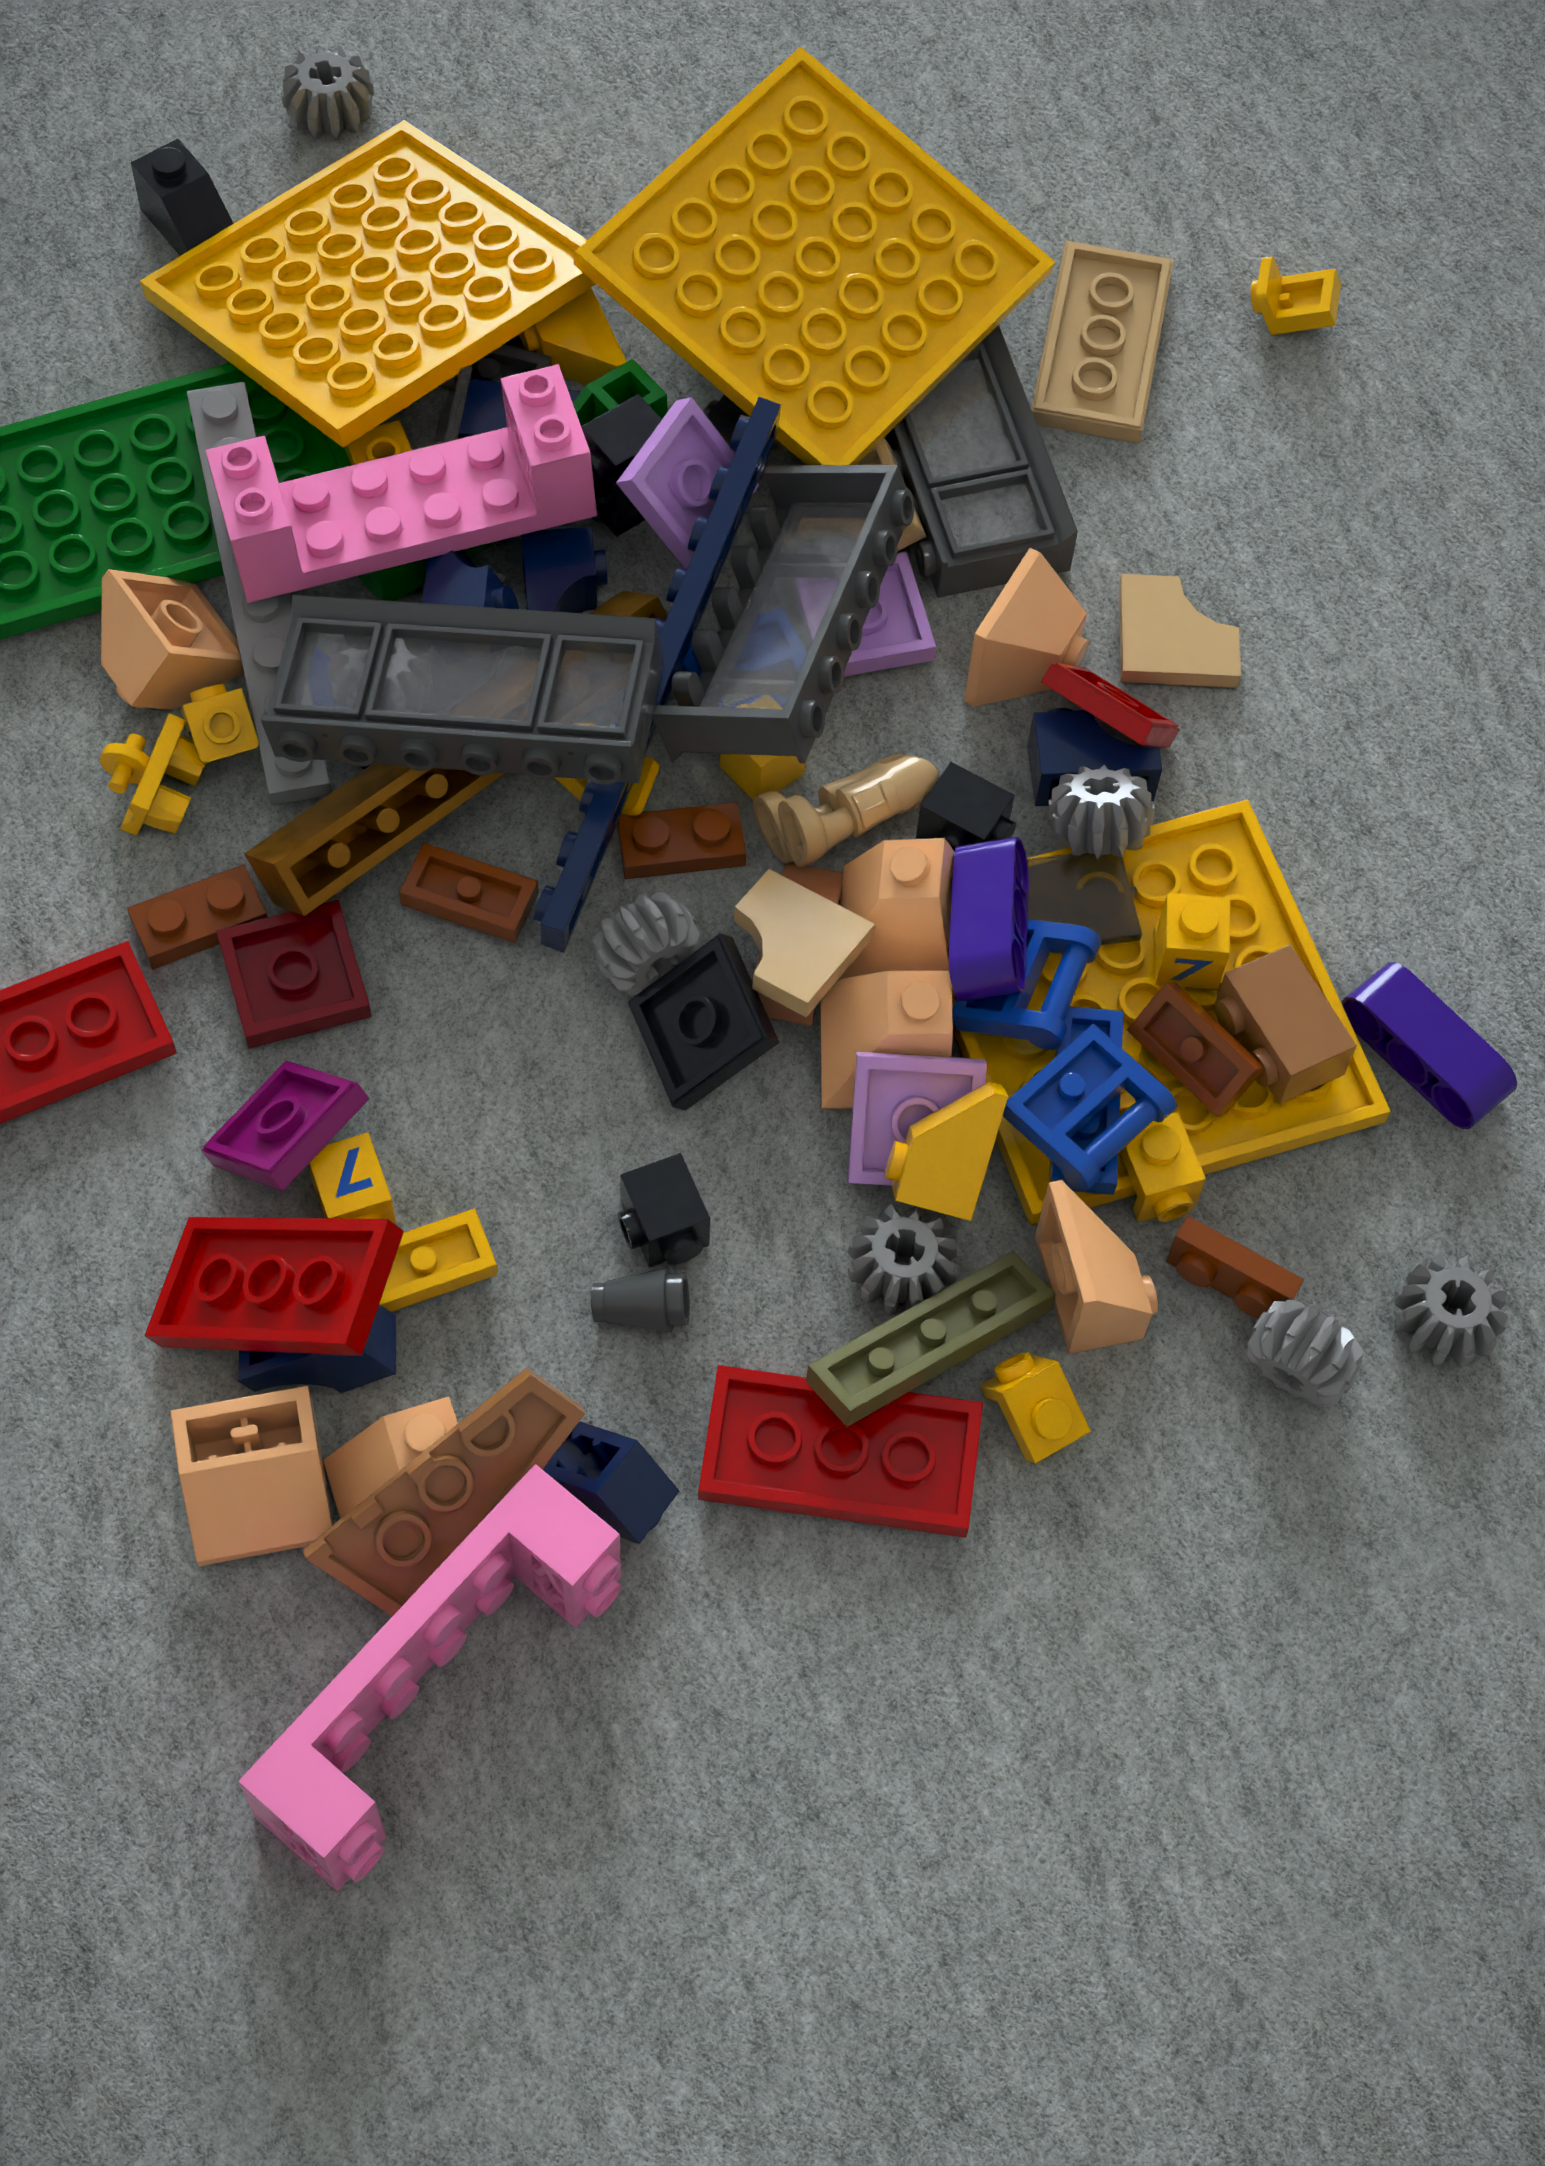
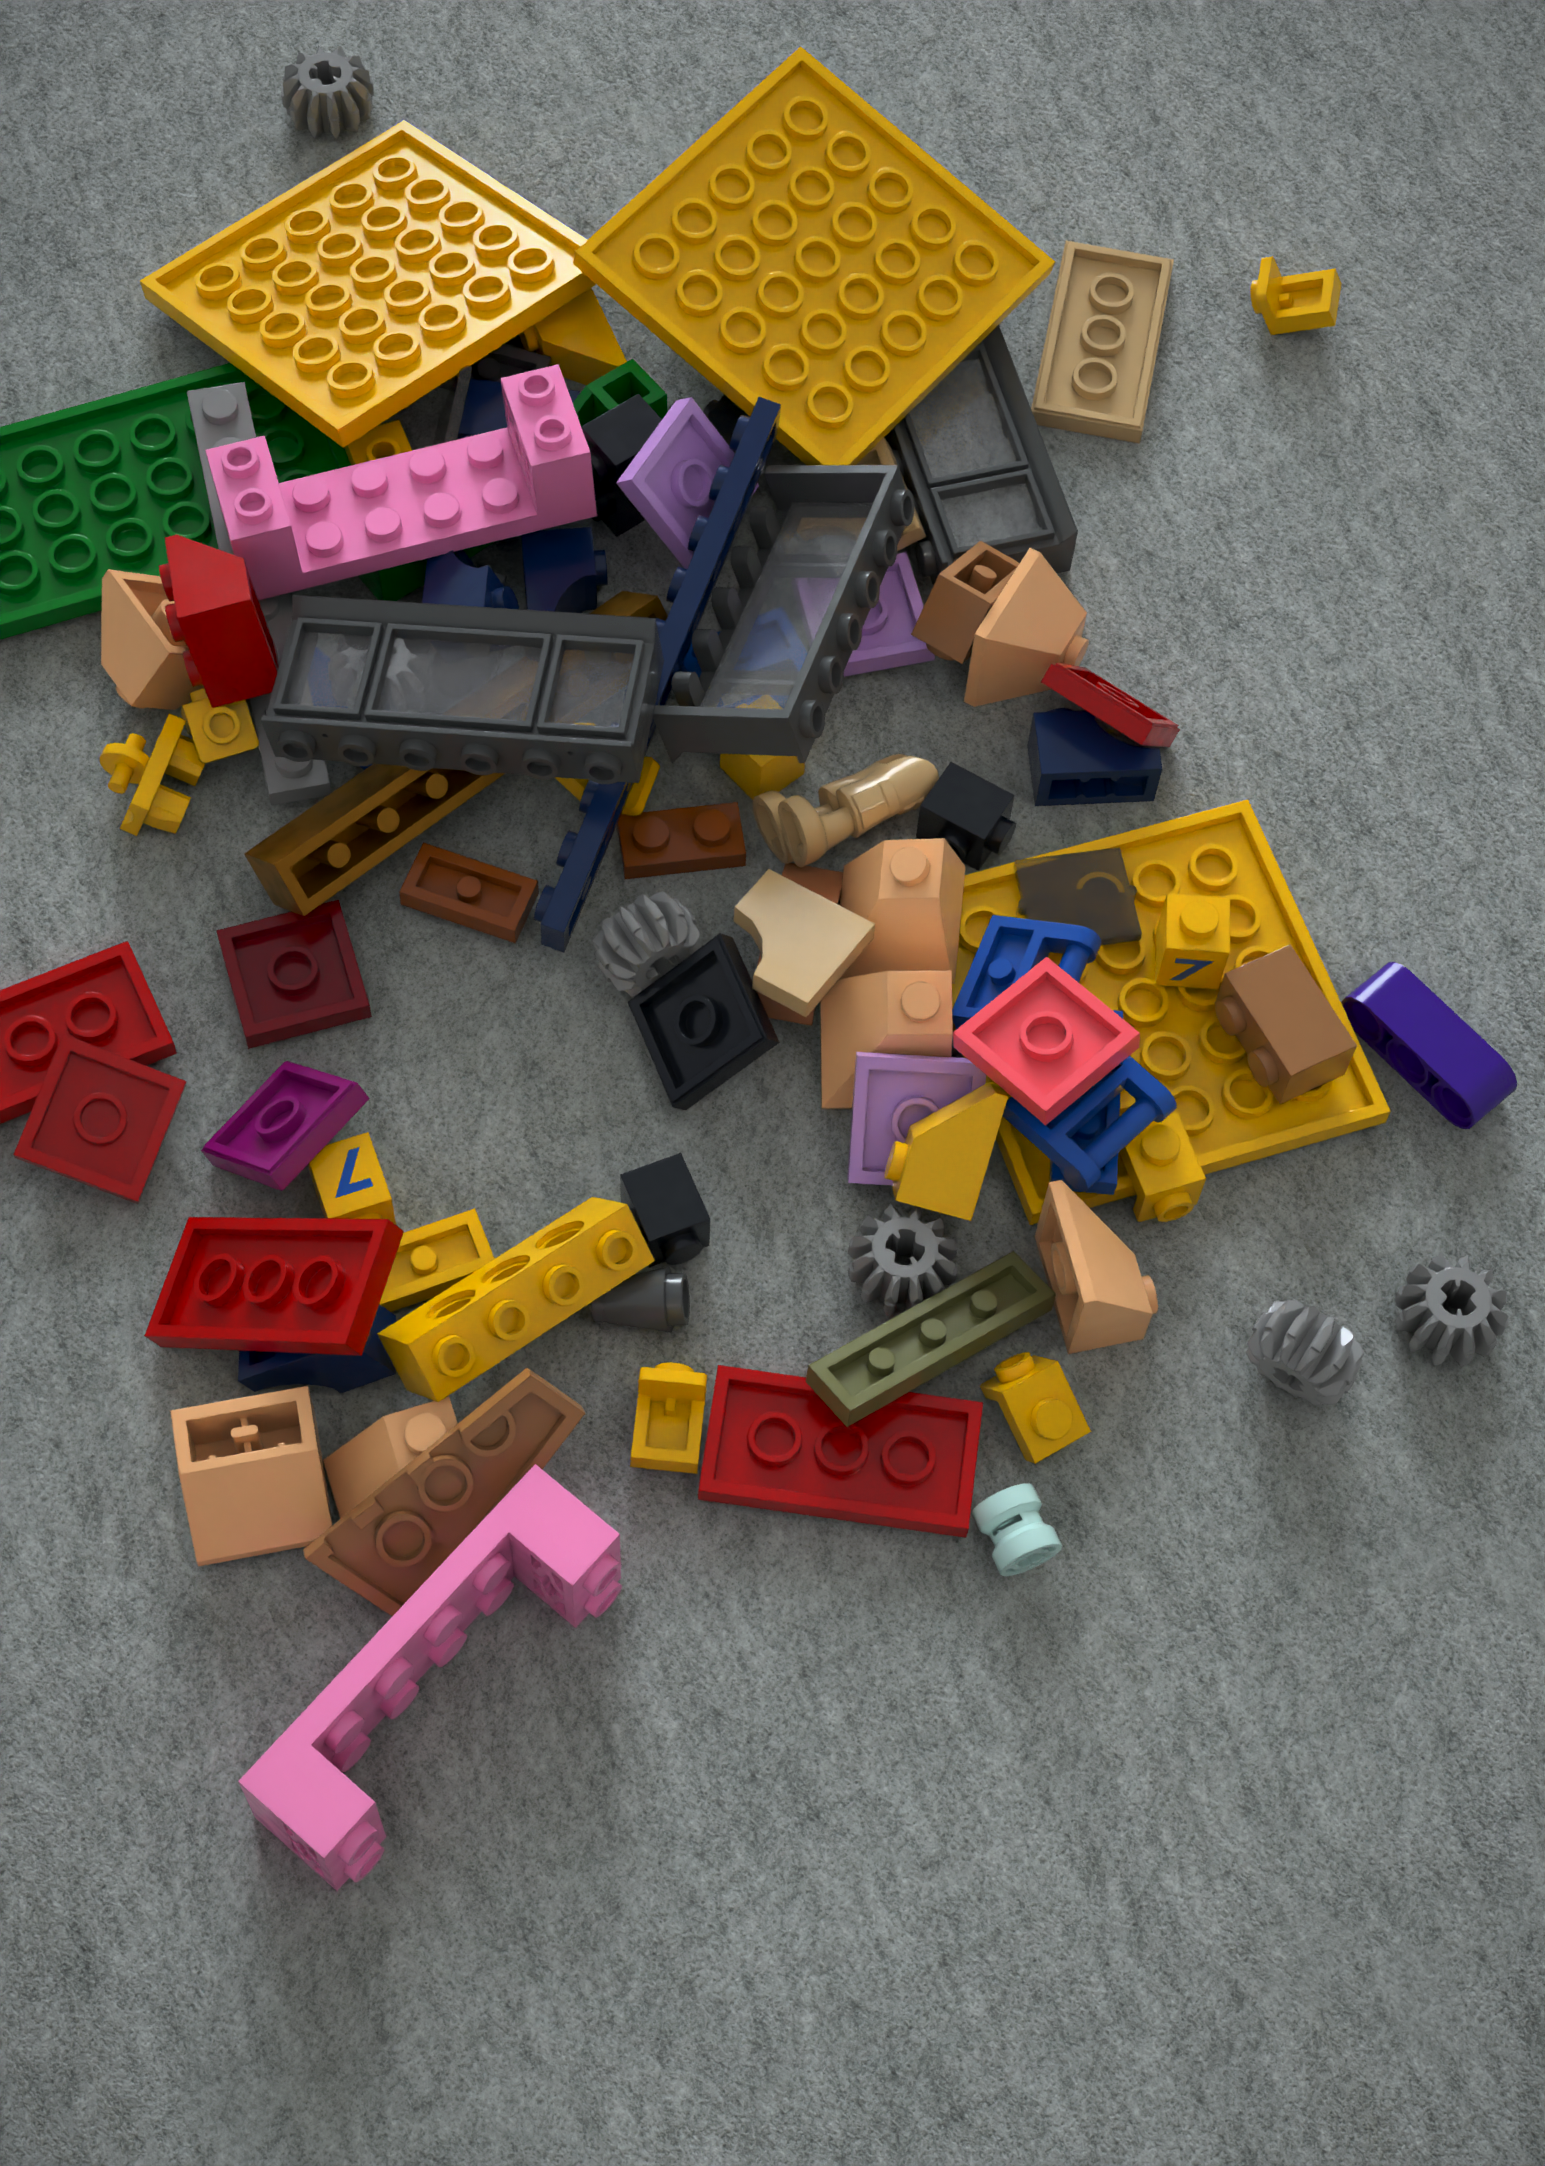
dark orange plate [127,864,268,970] -> none
black slope [131,138,234,256] -> none
dark blue arch [543,1421,680,1544] -> none
dark purple beam [949,837,1029,1001] -> none
light grey gear [1048,764,1154,860] -> none
tan tile [1119,574,1241,688] -> none
dark orange plate [1127,982,1264,1117] -> none
dark orange plate [1166,1215,1304,1319] -> none
none -> red plate [13,1034,186,1204]
none -> red slope [159,535,279,708]
none -> yellow brick [377,1197,655,1402]
none -> yellow bracket [630,1362,707,1474]
none -> medium nougat brick [911,541,1020,664]
none -> coral plate [953,957,1140,1125]
none -> light aqua wheel [972,1483,1062,1576]

